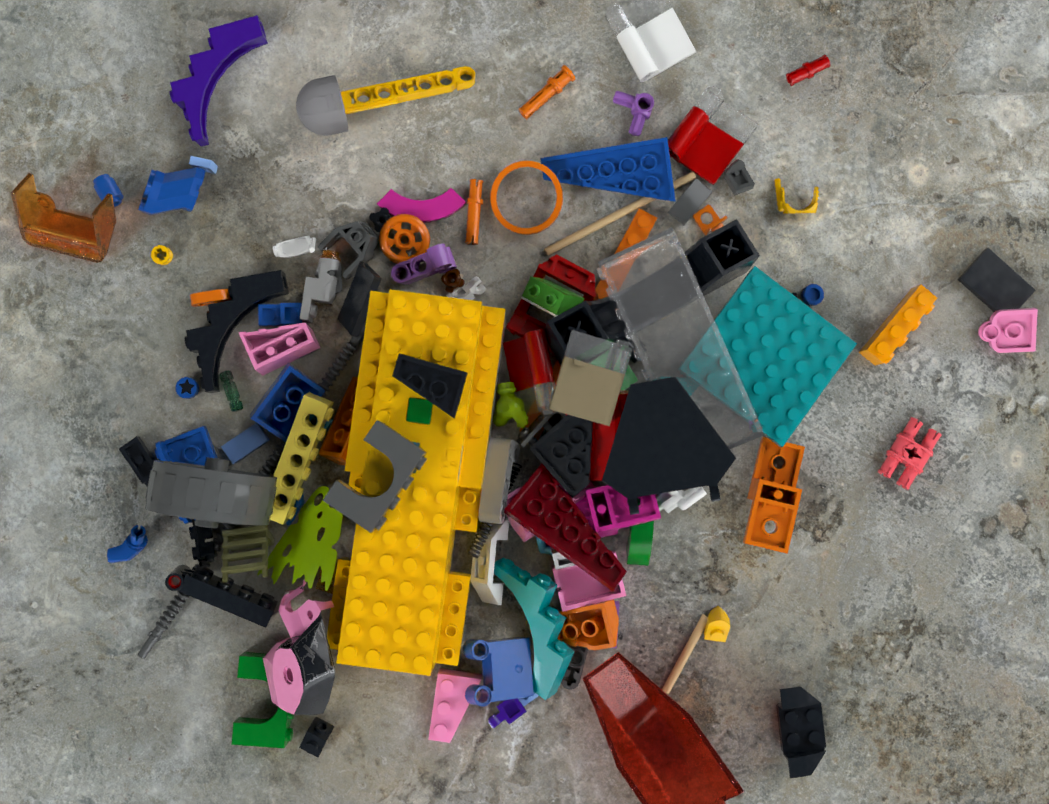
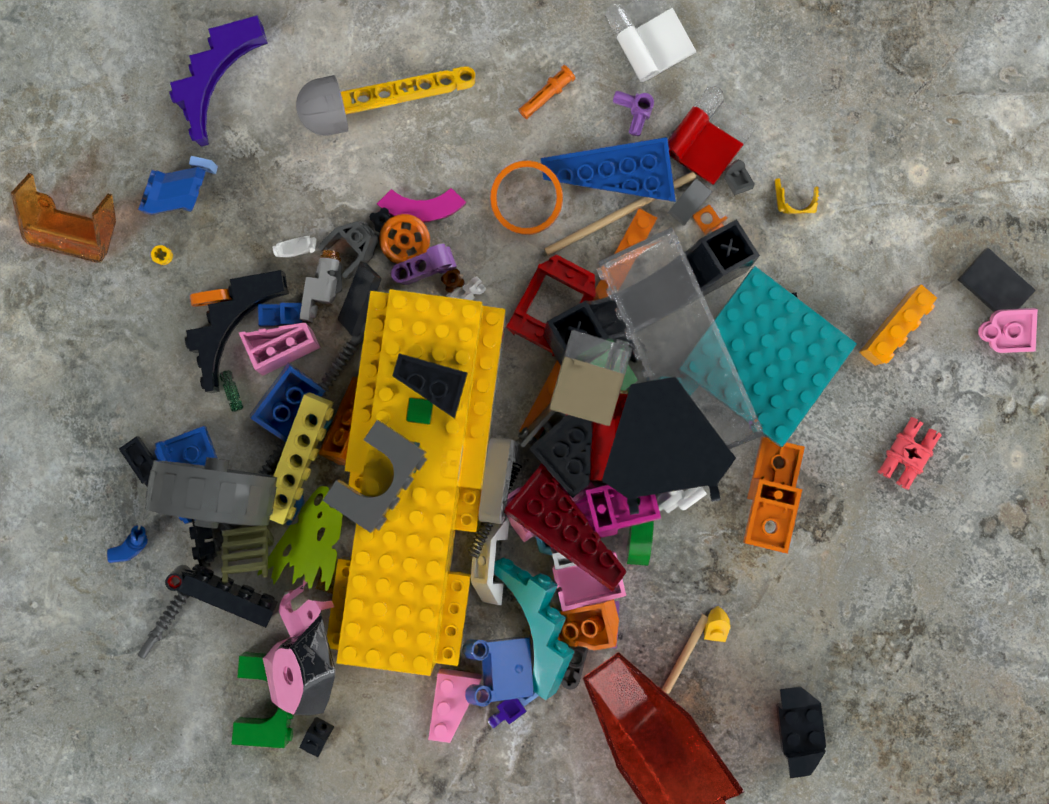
blue brick [93,174,124,208] -> none
blue tile [176,377,199,399] -> none
medium blue tile [221,423,270,464] -> none
orange pin [465,179,483,245] -> none
lime animal [493,382,529,428] -> none
red door [503,329,556,415] -> none
bright green piece [521,276,585,317] -> none
red pin [786,54,830,86] -> none
blue tile [801,284,824,306] -> none

